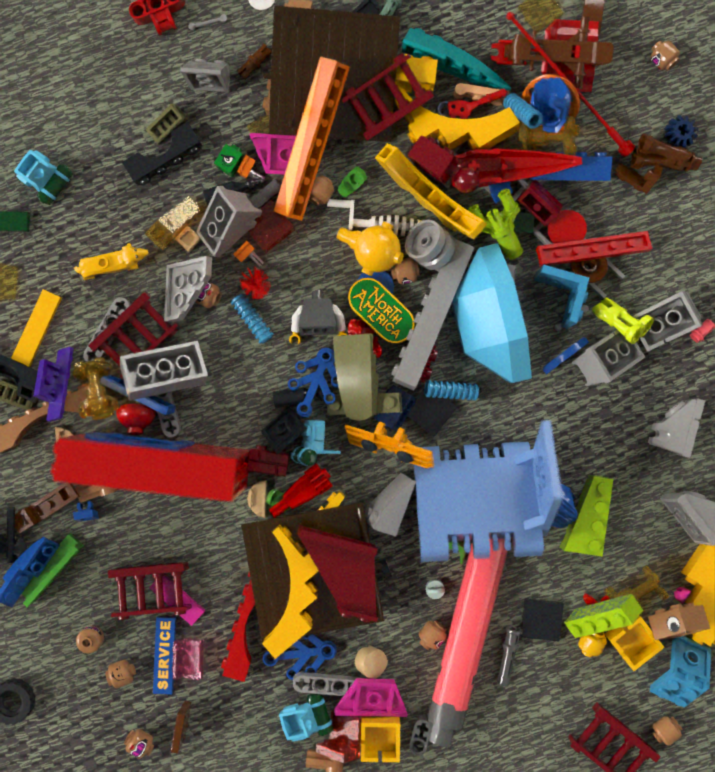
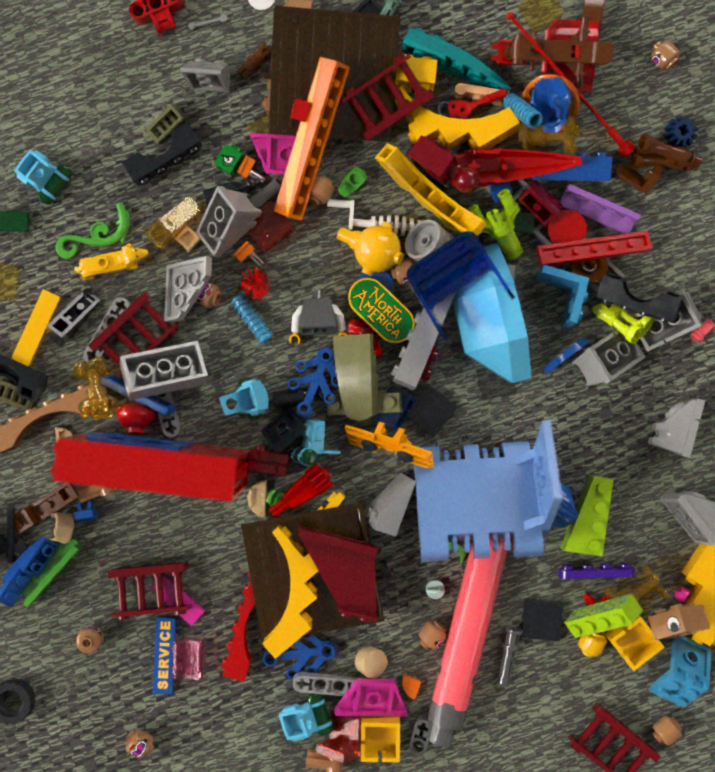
dark purple bracket [34,346,74,422] -> none
medium nougat head [105,660,136,688] -> none
reddish brown tile [171,701,192,754] -> none
dark azure piece [424,380,479,401] -> none
none -> black slope [46,288,101,347]
none -> tan hair [50,512,74,544]
none -> bright green plant [55,202,131,259]
none -> medium azure piece [219,377,268,420]
none -> red slope [290,98,311,122]
none -> orange tile [402,674,421,700]
none -> clear blue windscreen [406,231,515,341]
none -> dark purple plate [558,563,635,579]
none -> medium lavender fence [559,184,641,234]
none -> black arch [596,272,684,323]

